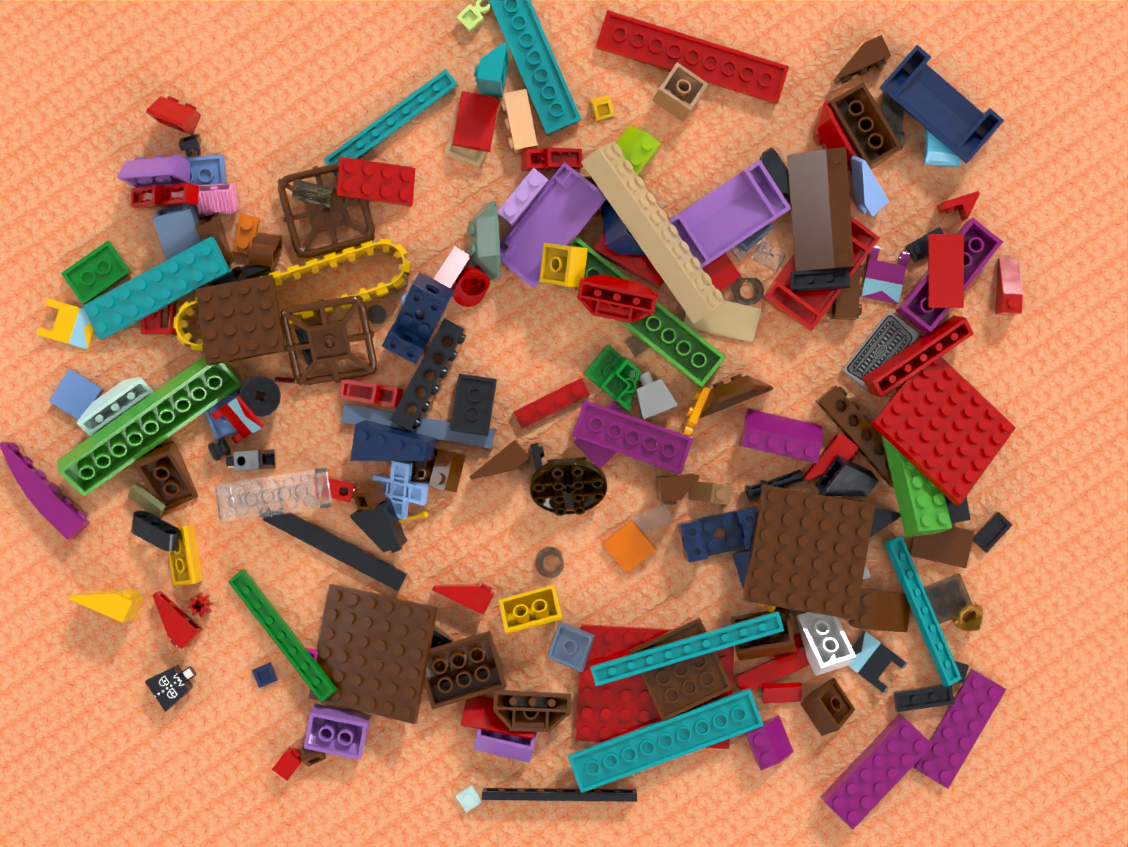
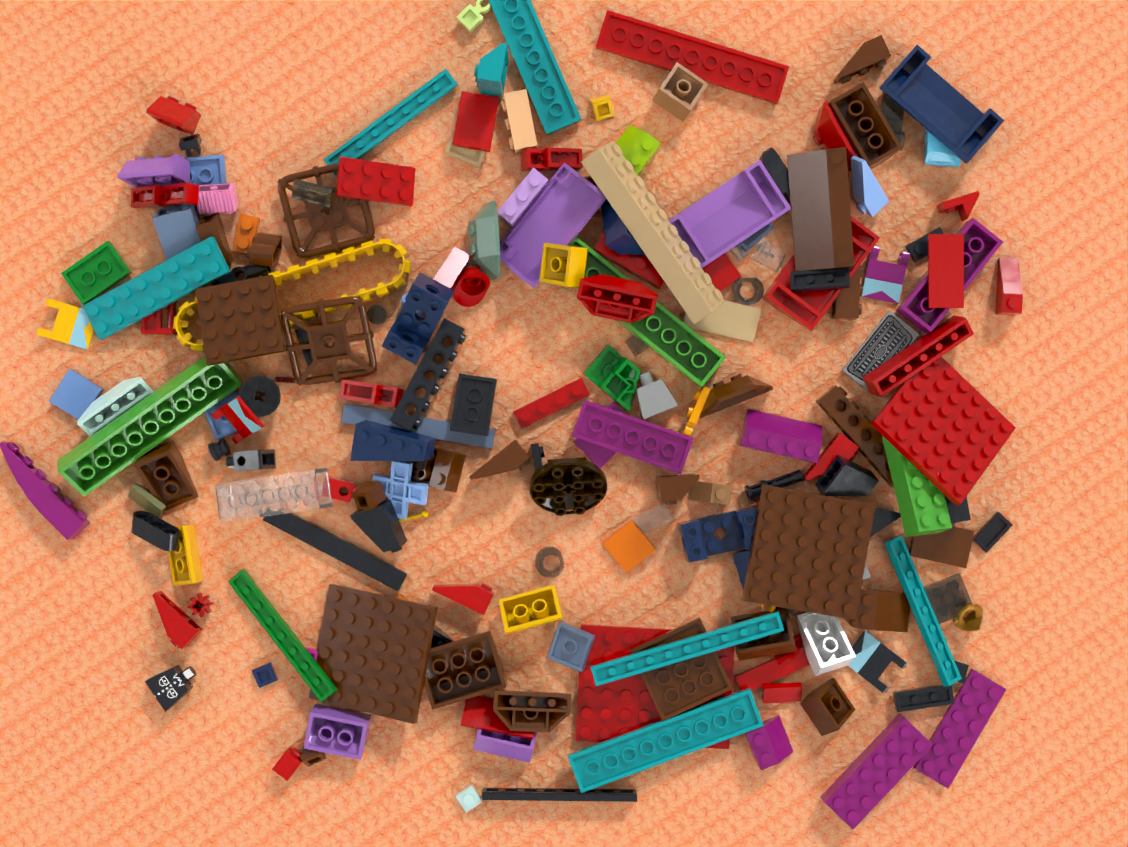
yellow slope [69,588,144,623] -> none

